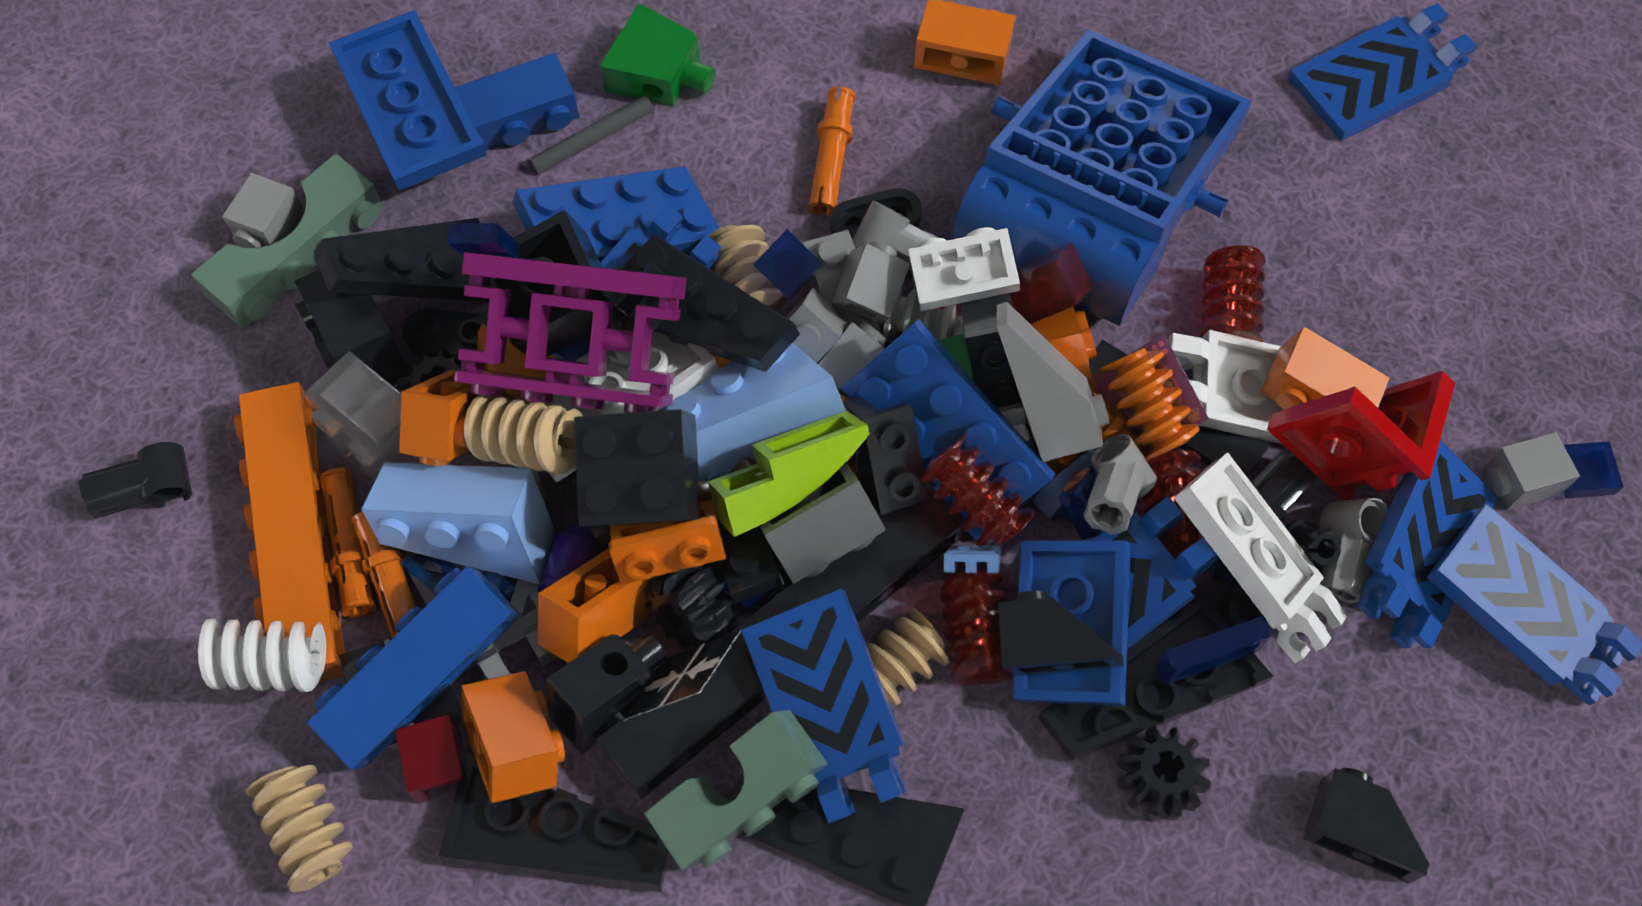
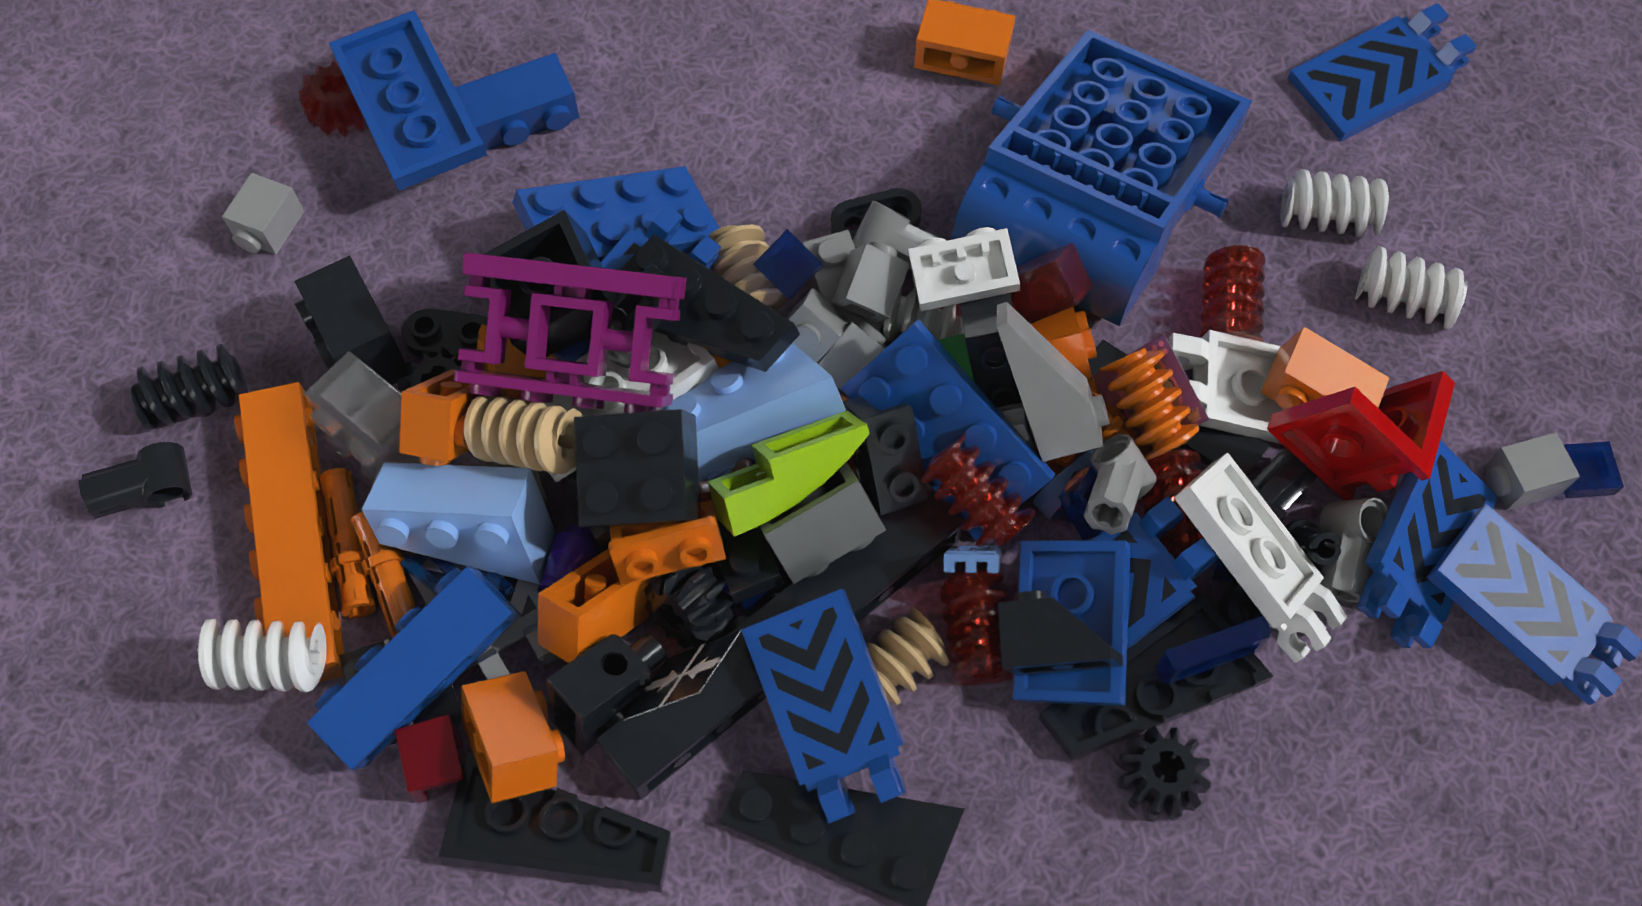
sand green arch [191,153,384,329] -> none
tan piece [245,765,353,892] -> none
black wing [314,218,492,302] -> none
clear blue tile [447,223,519,258] -> none
dark grey bar [529,95,654,175] -> none
green torso [600,3,716,106] -> none
sand green arch [644,710,828,870] -> none
orange pin [807,86,856,217] -> none
black slope [1303,768,1430,883] -> none
none -> black piece [131,344,248,430]
none -> clear red gear [298,58,364,138]
none -> white piece [1280,169,1389,237]
none -> white piece [1355,246,1468,330]

